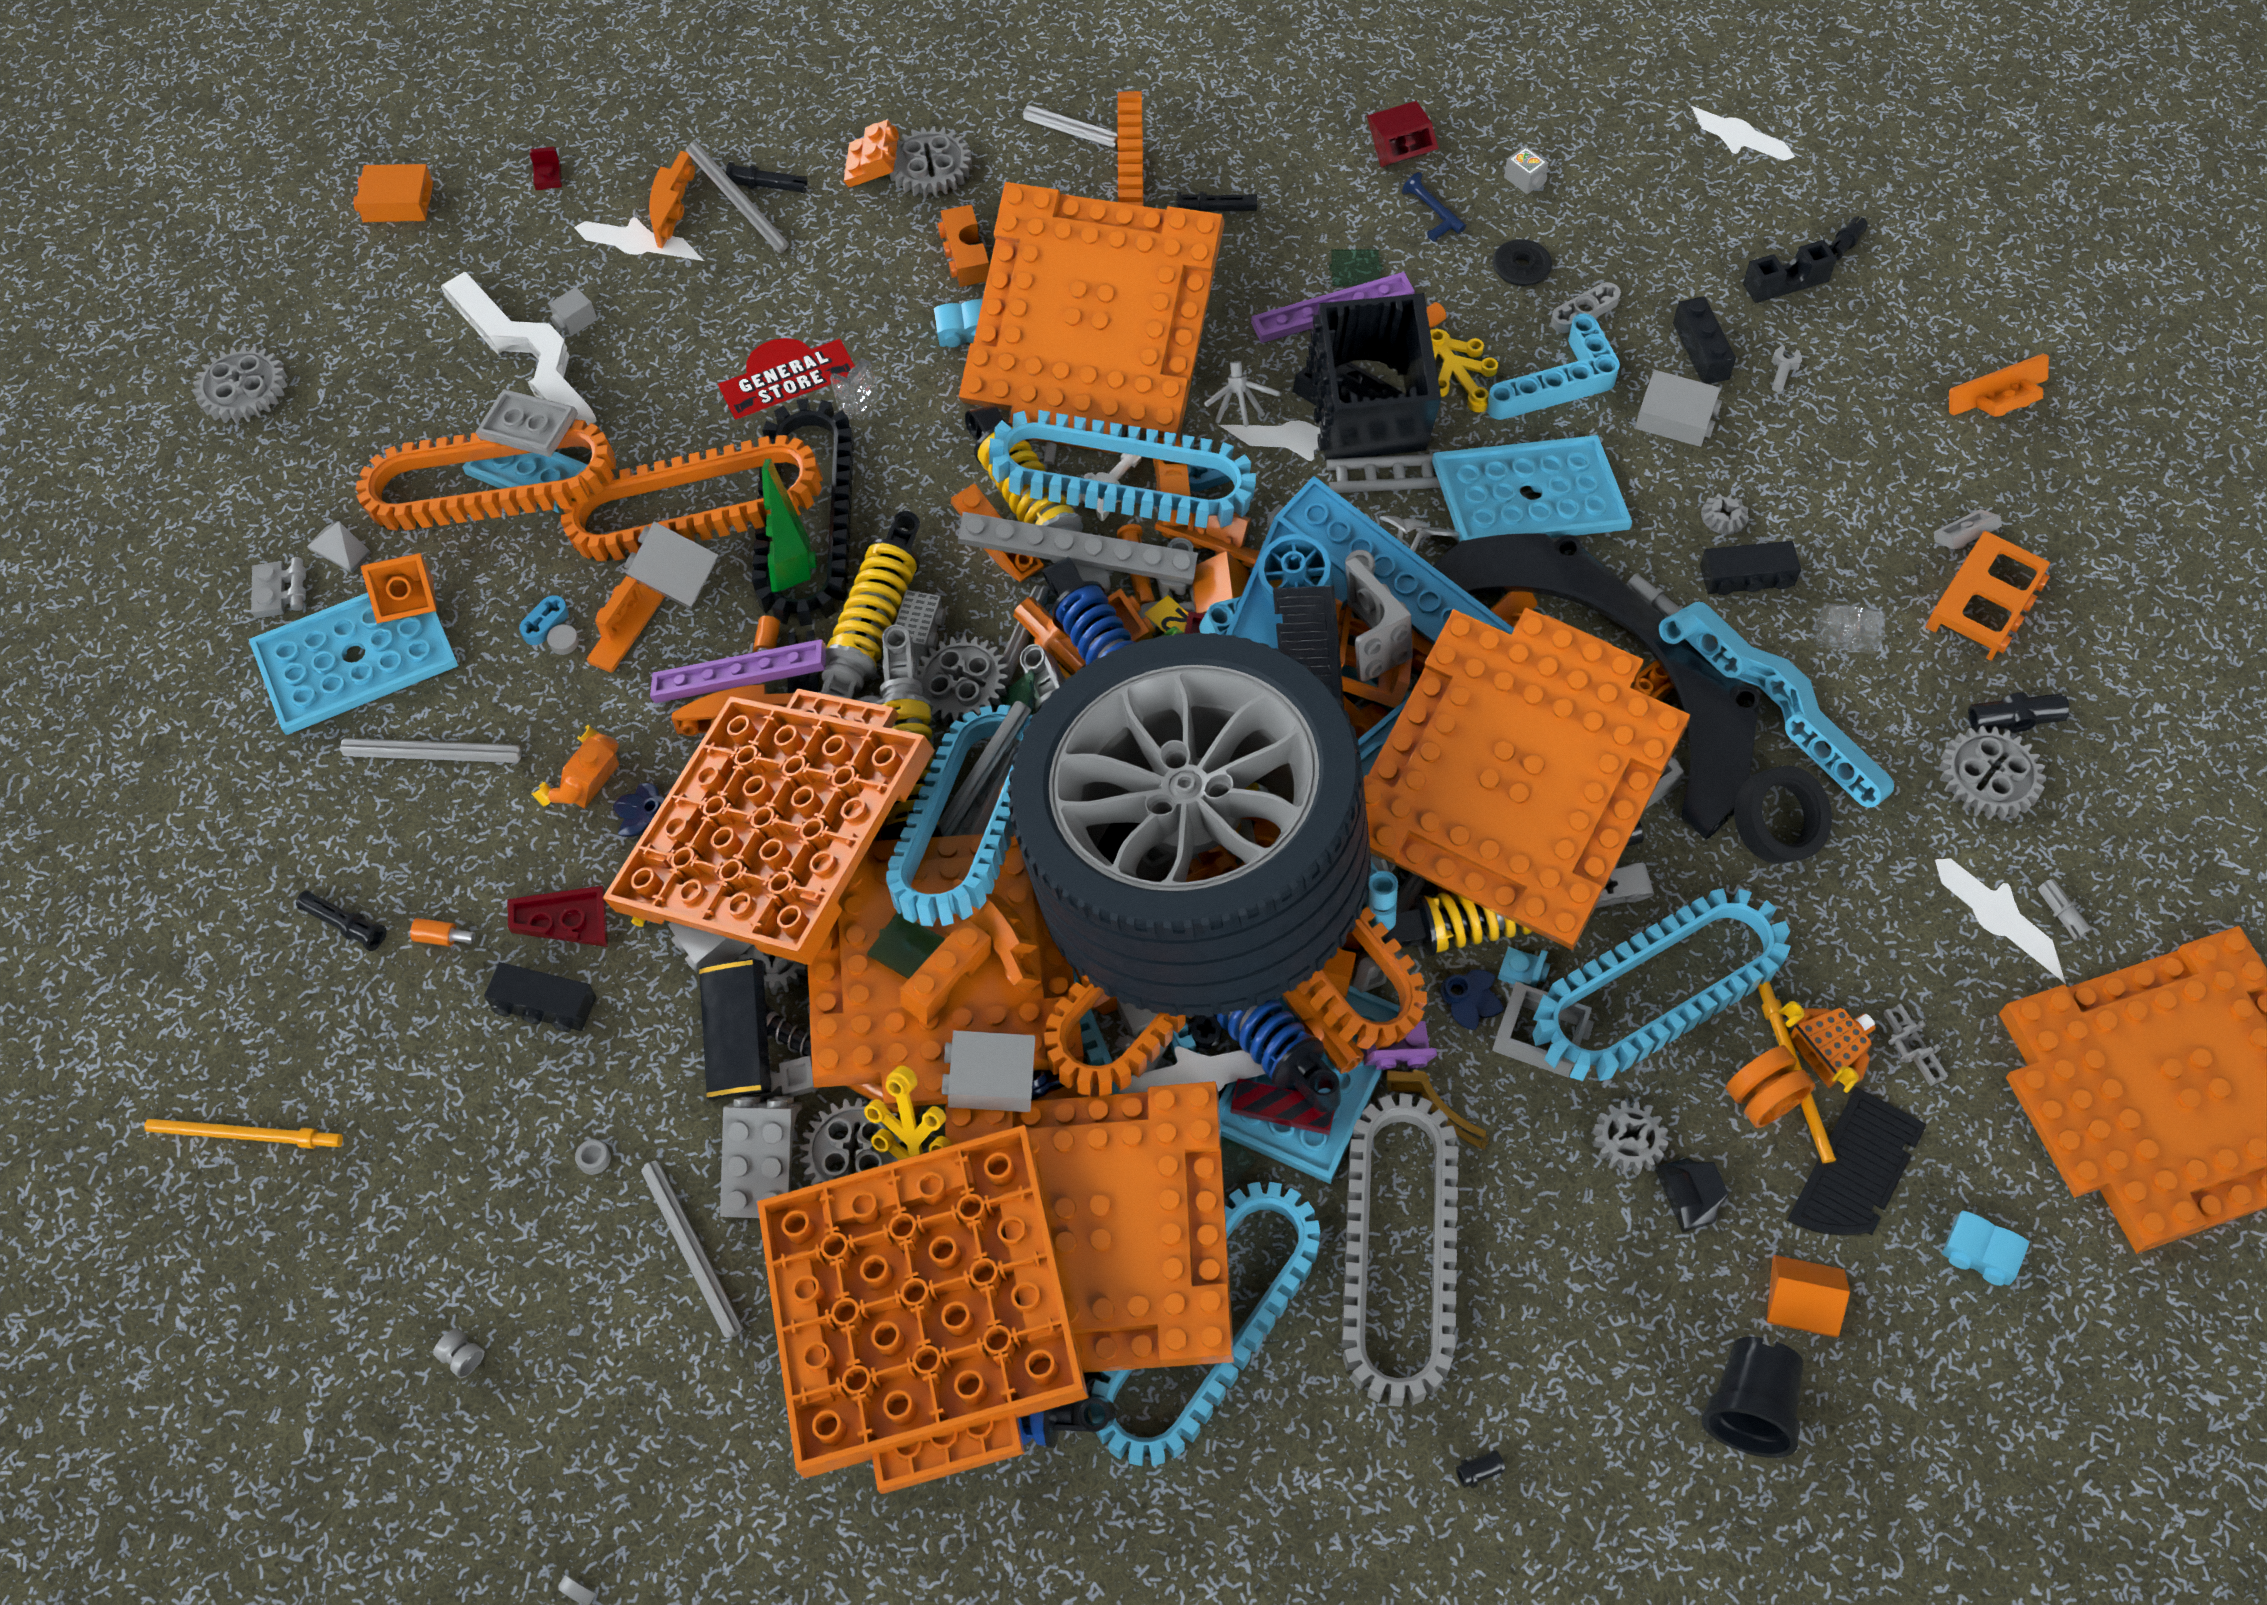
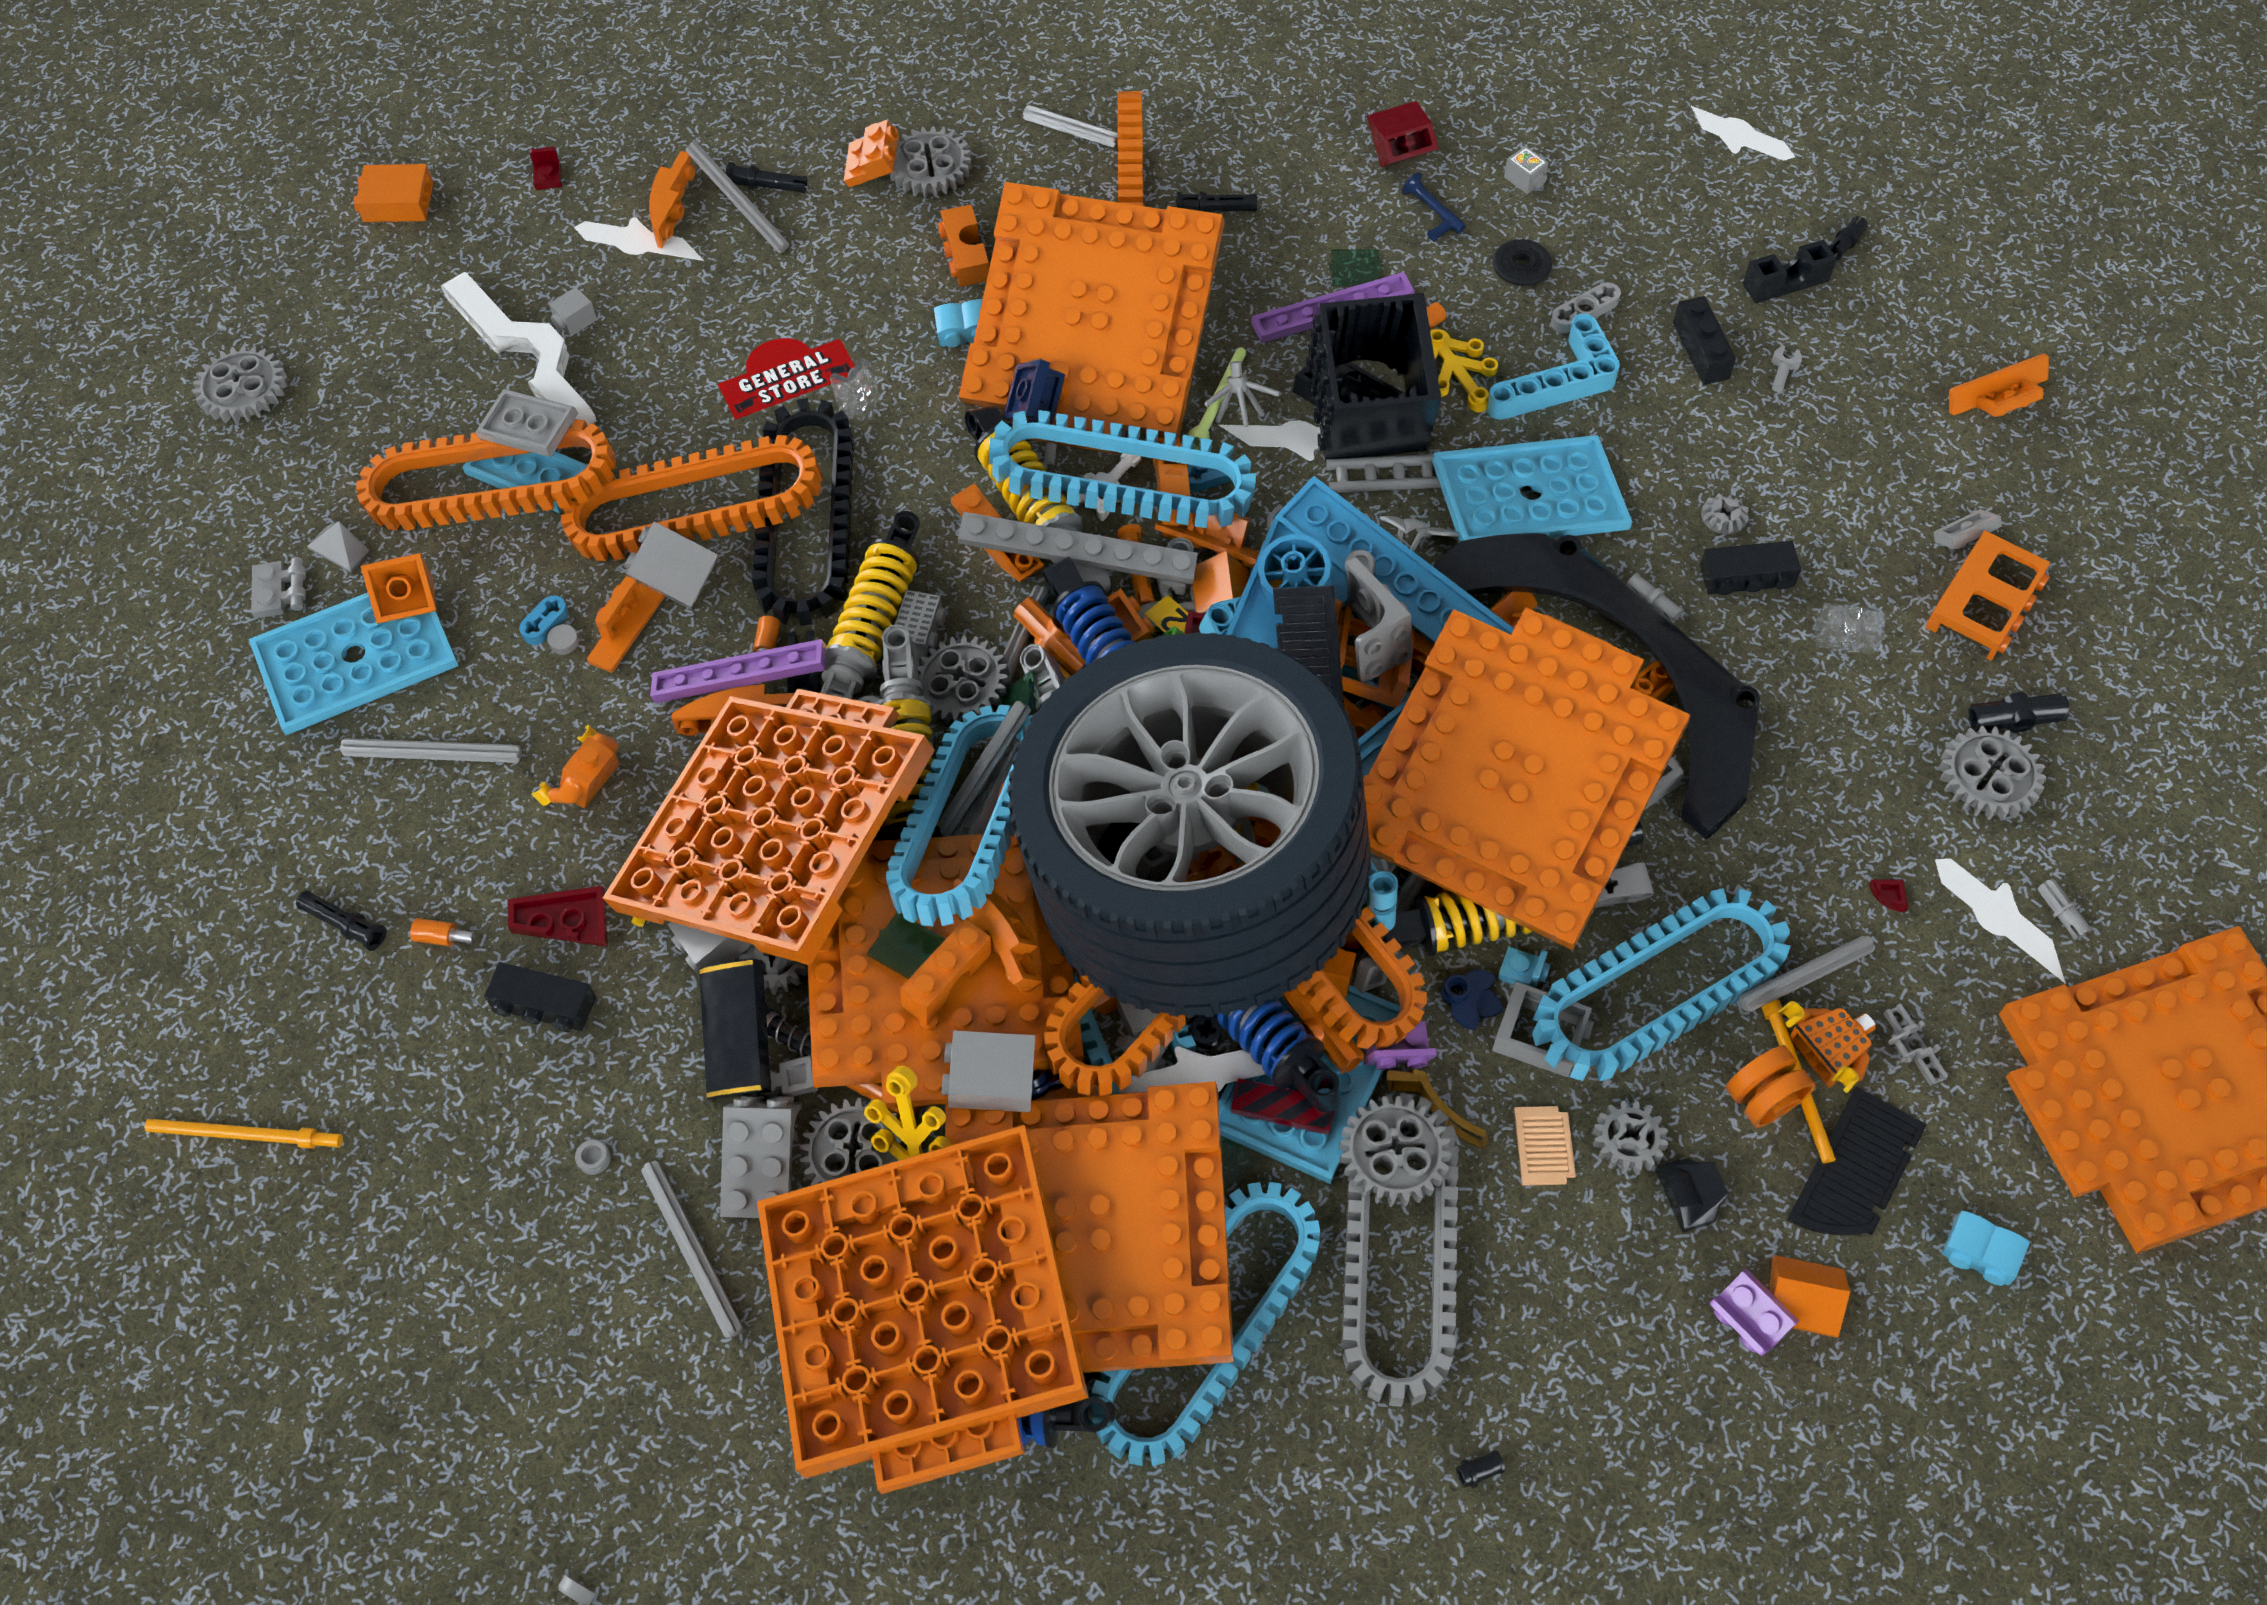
light grey wheel [433,1328,485,1378] -> none
dark blue plate [613,783,665,837] -> none
green wedge [762,459,817,592] -> none
light grey brick [1635,370,1723,447] -> none
medium azure beam [1659,602,1894,808] -> none
black piece [1701,1337,1804,1458] -> none
black tyre [1734,765,1832,864] -> none
none -> dark blue bracket [1003,359,1066,425]
none -> yellowish green piece [1187,347,1246,450]
none -> light grey gear [1338,1096,1452,1207]
none -> light nougat window [1514,1106,1576,1185]
none -> bracket [1710,1269,1799,1356]
none -> light grey axle [1739,936,1875,1012]
none -> dark red tile [1869,879,1908,912]

